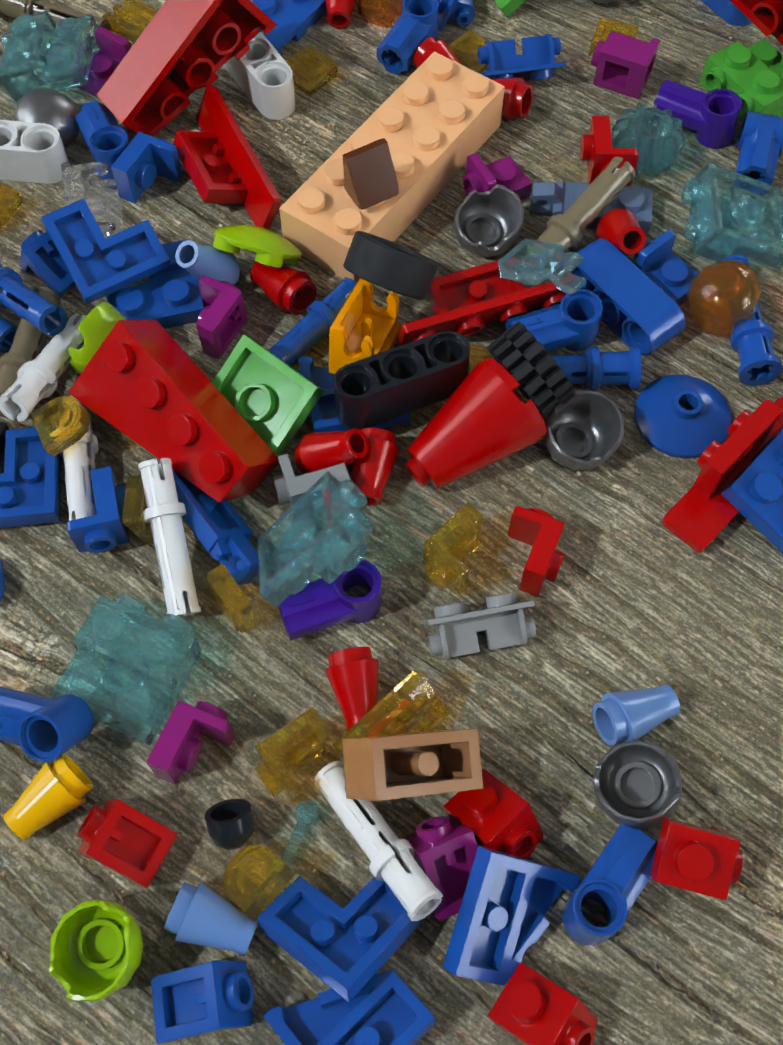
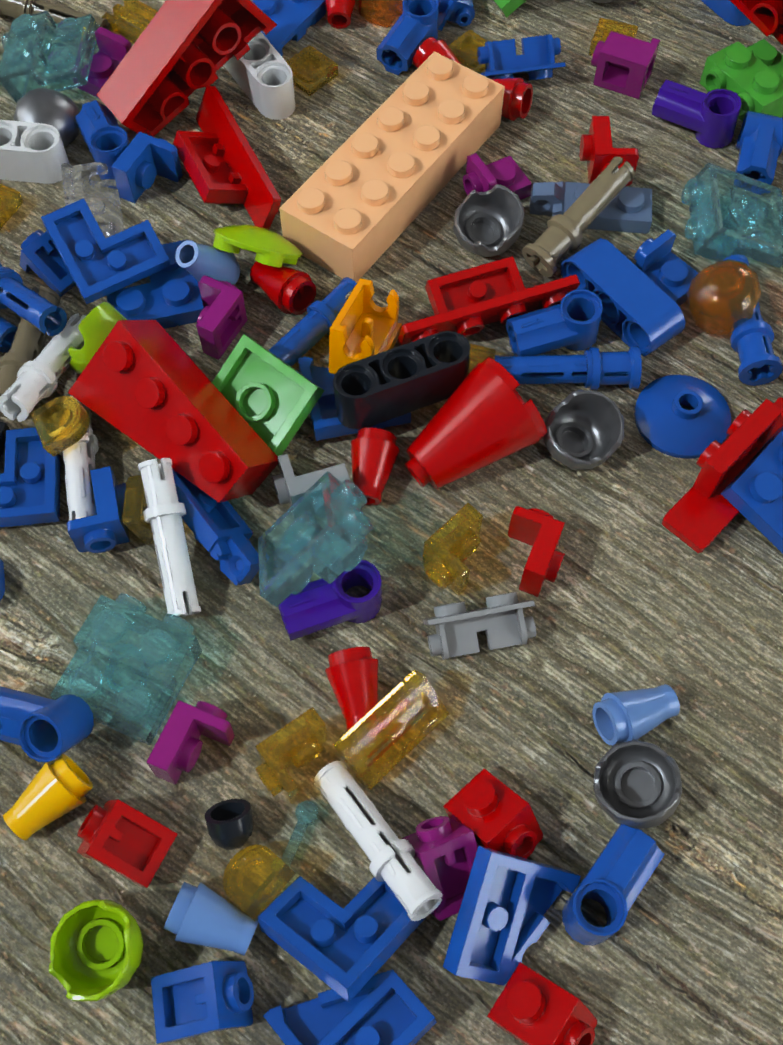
clear yellow tile [206,564,257,634] -> none
red cone [295,428,369,474] -> none
medium nougat brick [342,728,483,801] -> none
reddish brown slope [343,138,399,210] -> none
black tyre [343,231,439,300] -> none
black tyre [487,321,575,416] -> none
clear light blue plate [498,239,586,294] -> none
red cone [596,208,646,254] -> none
clear light blue gear [611,103,685,176] -> none
red bracket [650,817,743,900] -> none

